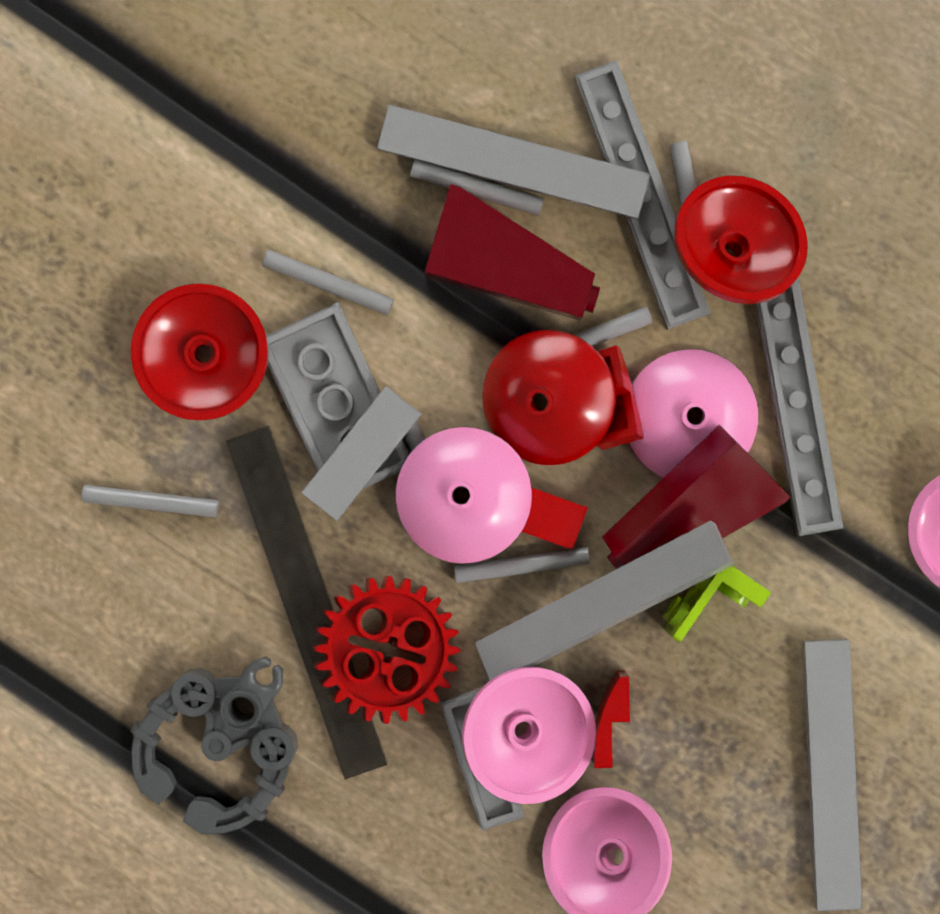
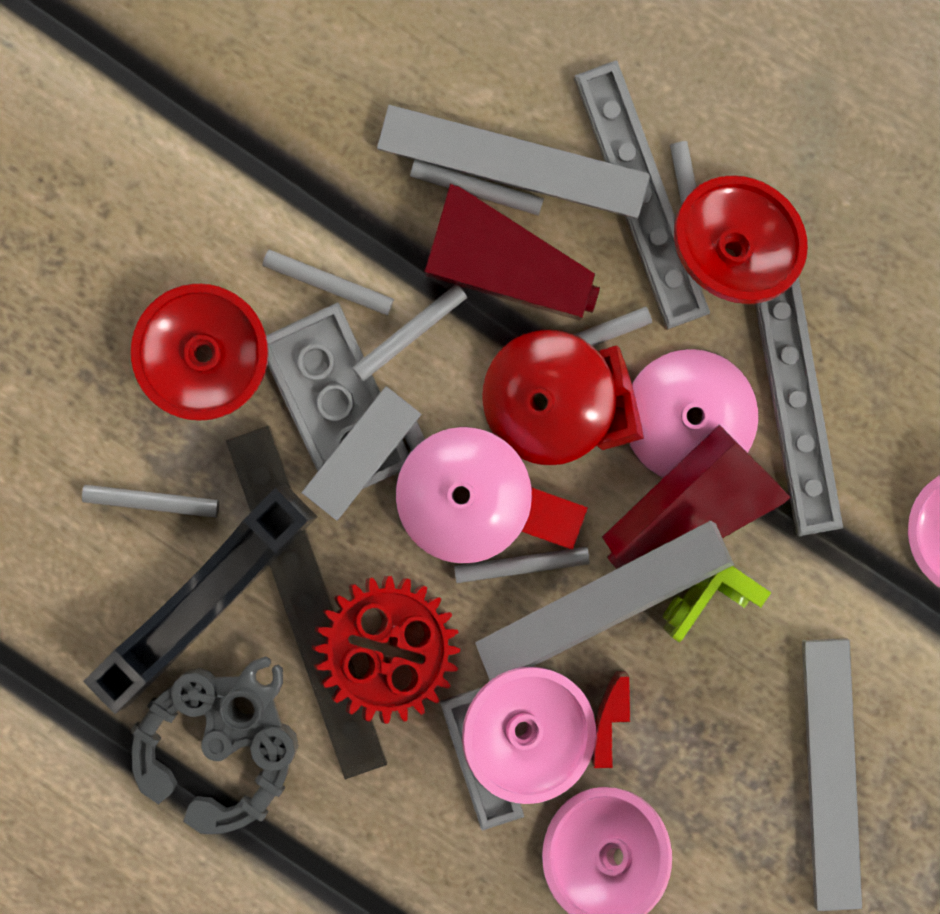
none -> black arch [83,485,318,714]
none -> light grey bar [352,284,467,382]

